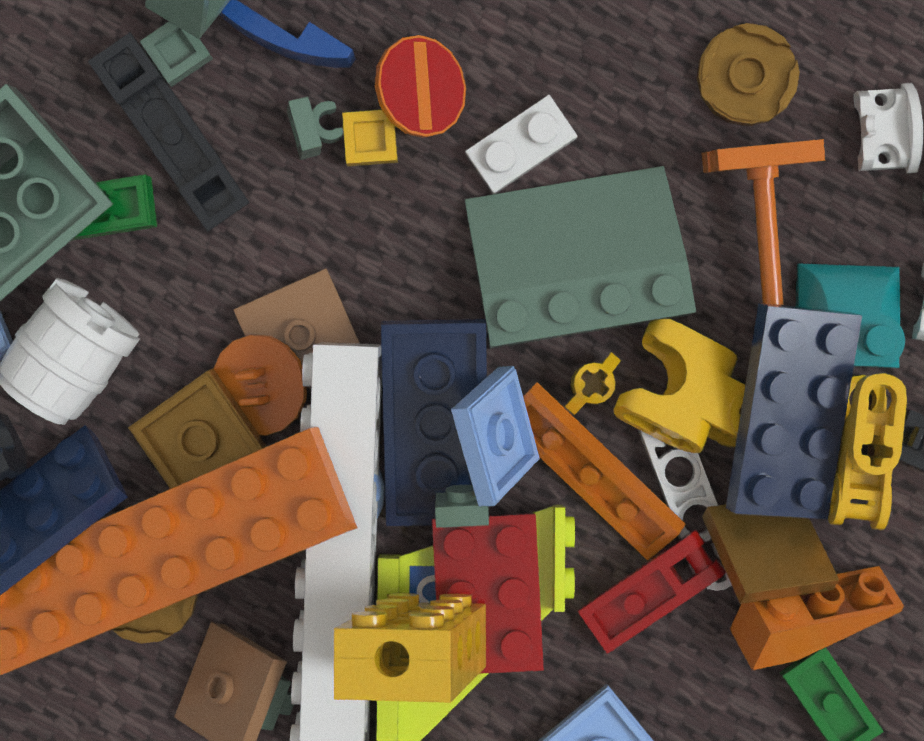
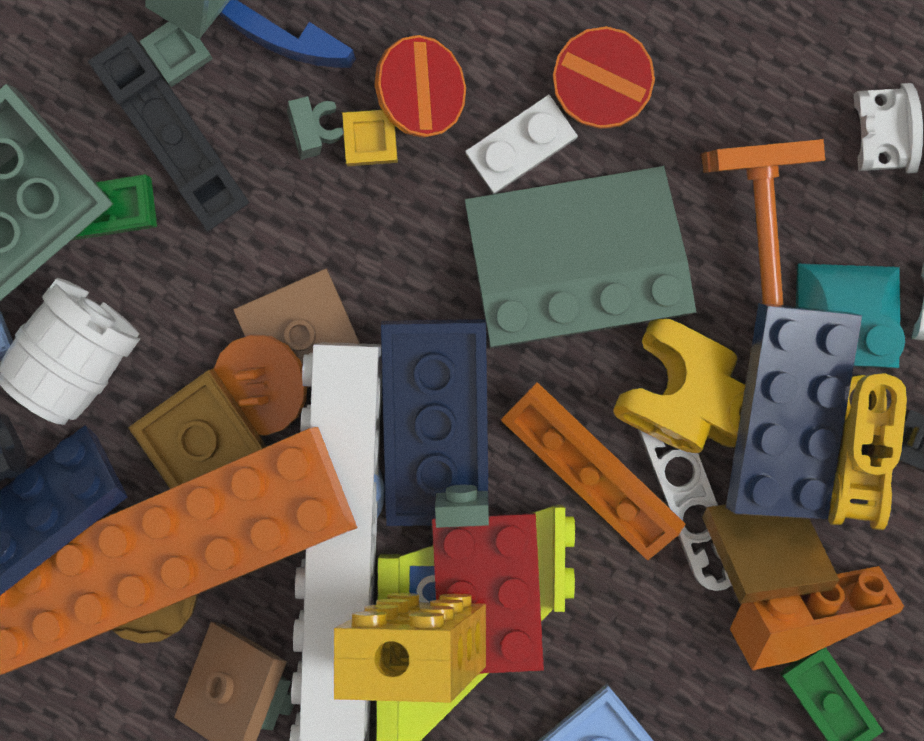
light blue plate [451,366,540,506] -> none
yellow piece [564,352,621,415] -> none
red plate [578,529,726,654] -> none
pearl gold tile [696,23,800,126] -> none
none -> red piece [553,26,655,129]

